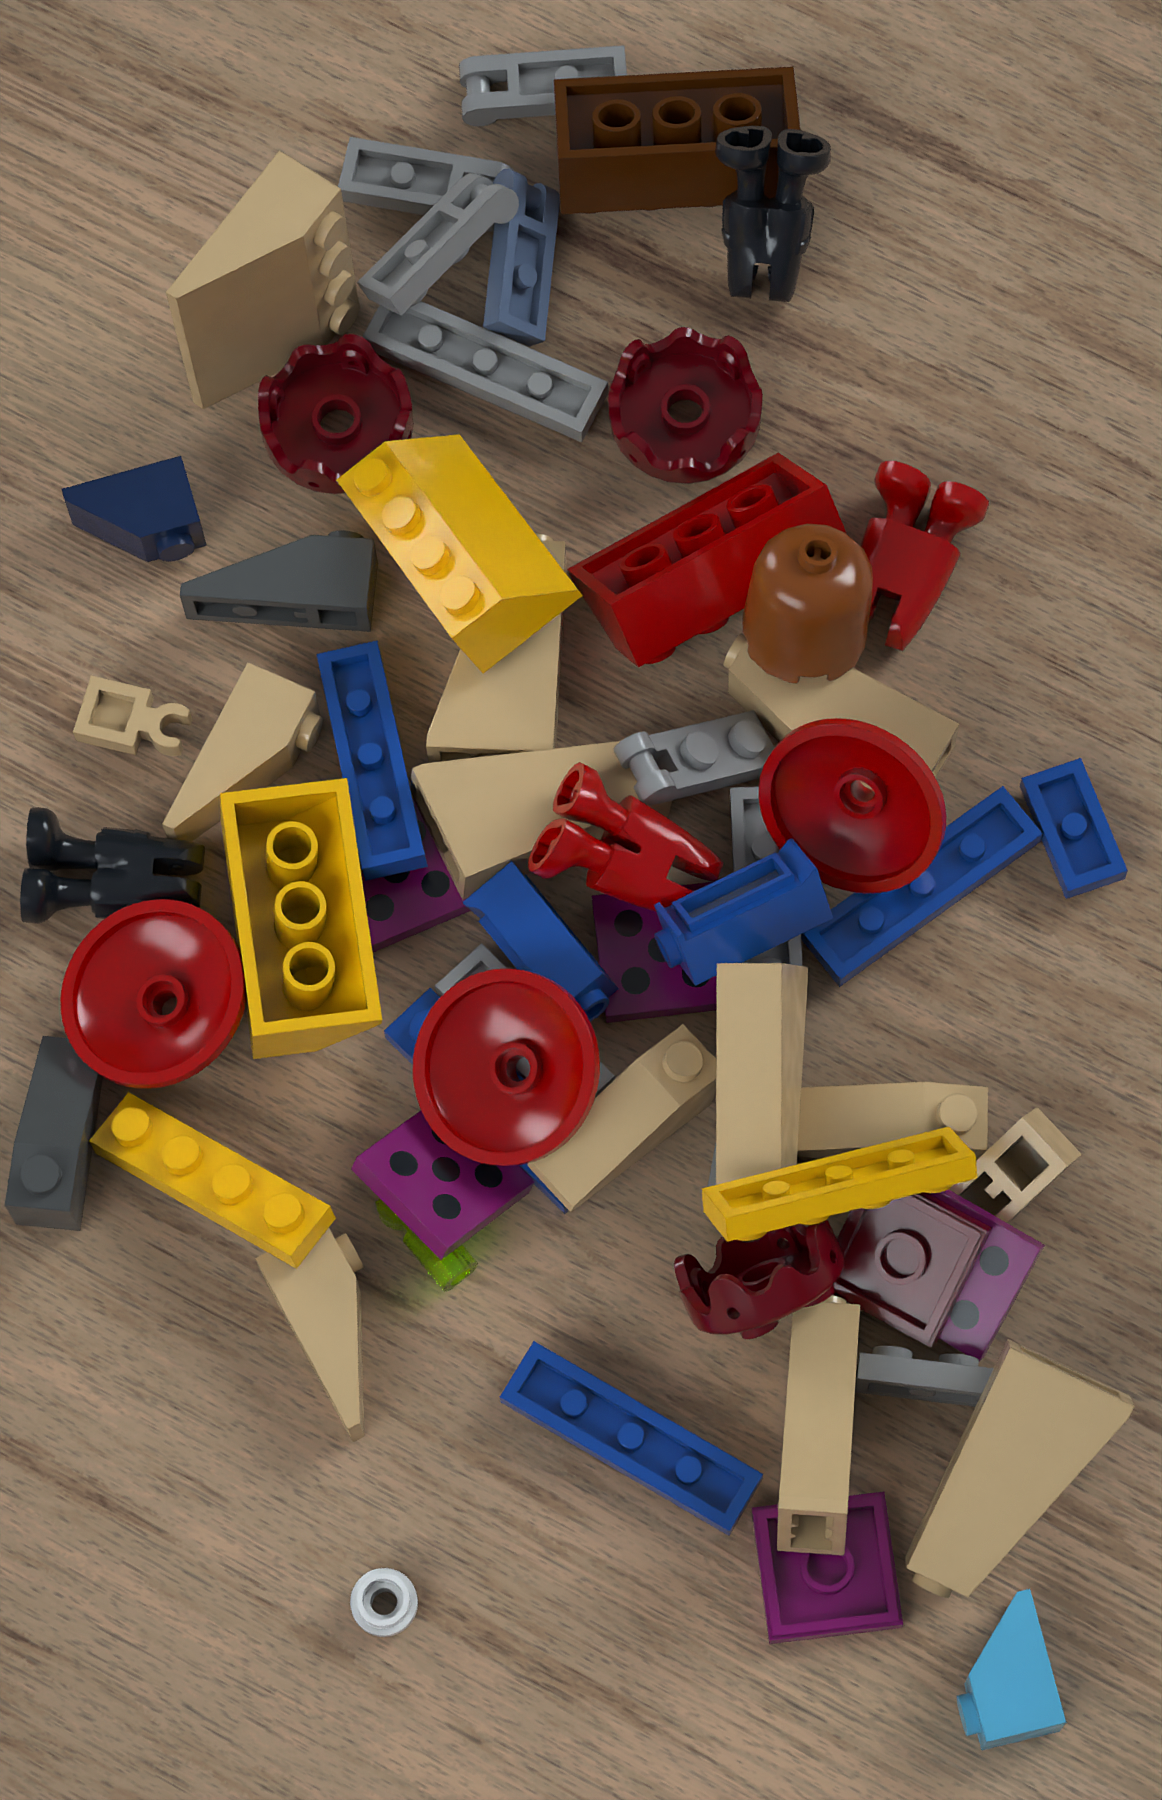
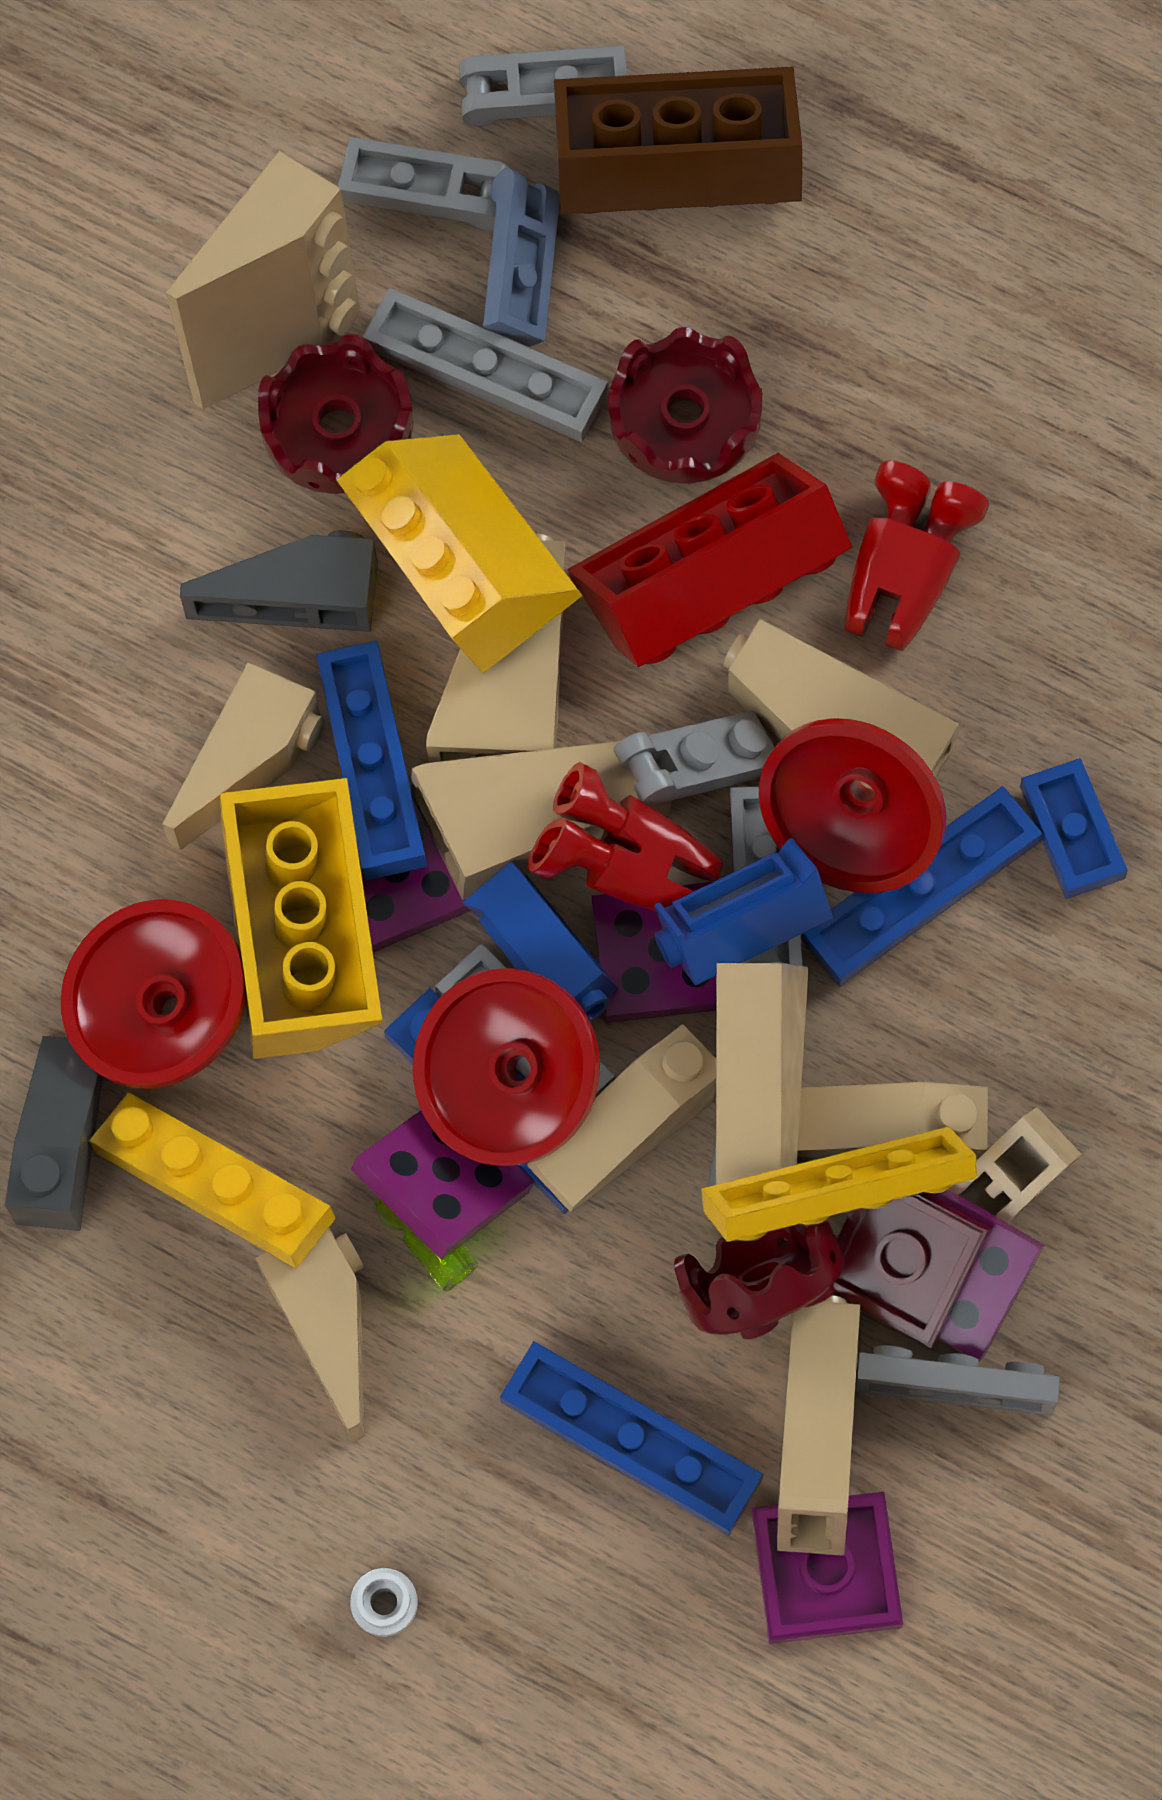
black piece [20,807,205,924] -> none
dark blue slope [61,456,207,562] -> none
tan plate [73,676,192,756] -> none
light grey plate [357,173,519,316] -> none
black piece [715,126,831,302] -> none
dark orange cylinder [742,524,873,683] -> none
tan slope [905,1339,1134,1598] -> none
medium azure slope [956,1589,1066,1750] -> none

